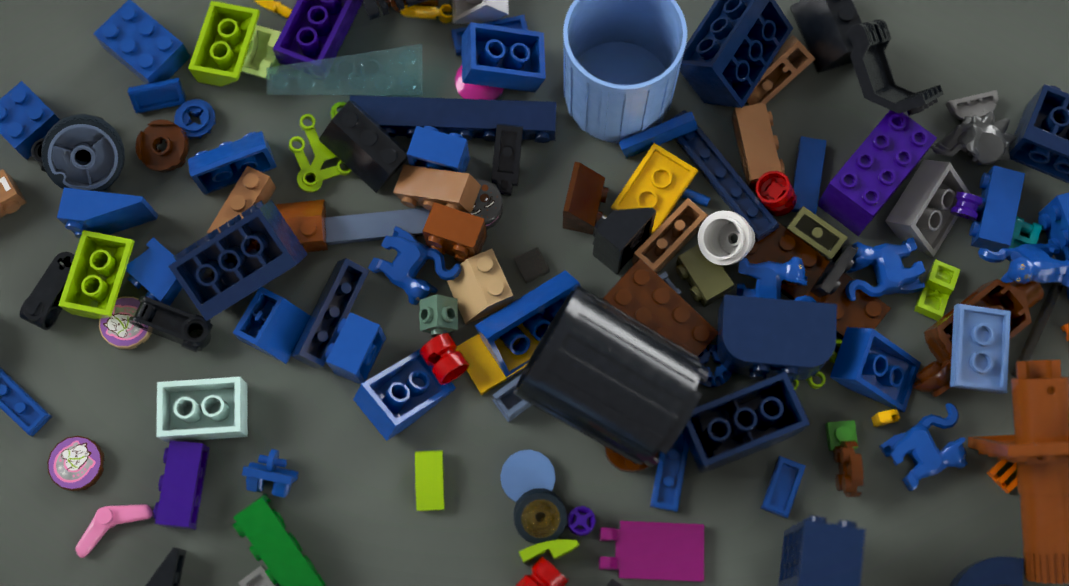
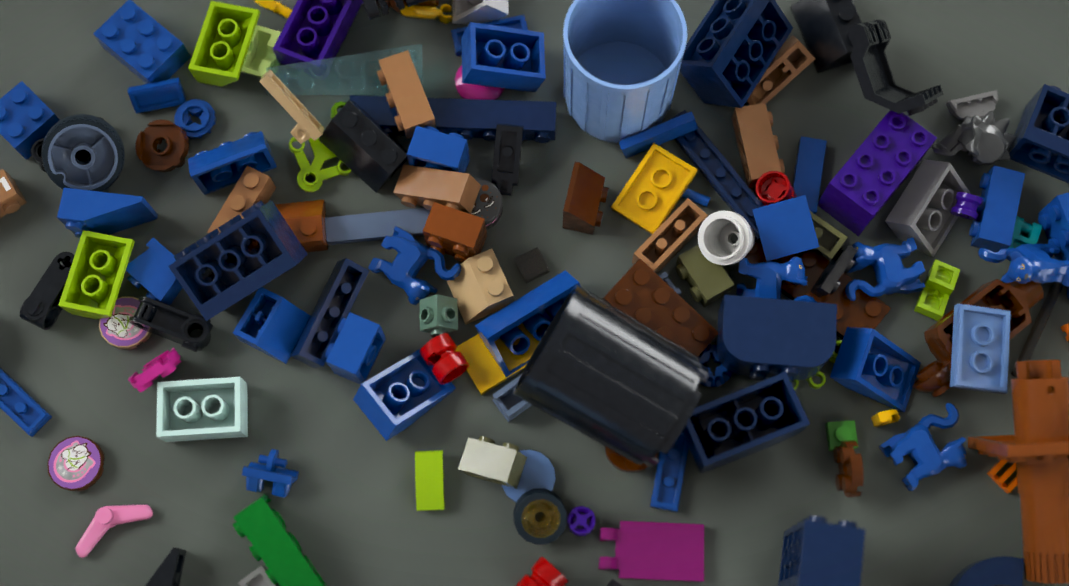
dark purple brick [153,440,210,530] -> none
lime slope [519,539,579,564] -> none
black slope [593,207,656,275] -> none
blue tile [760,456,806,519] -> none
none -> dark pink plate [128,348,181,393]
none -> tan hinge [259,69,324,144]
none -> medium nougat brick [376,50,436,139]
none -> brick [458,436,527,489]
none -> blue tile [752,195,820,261]

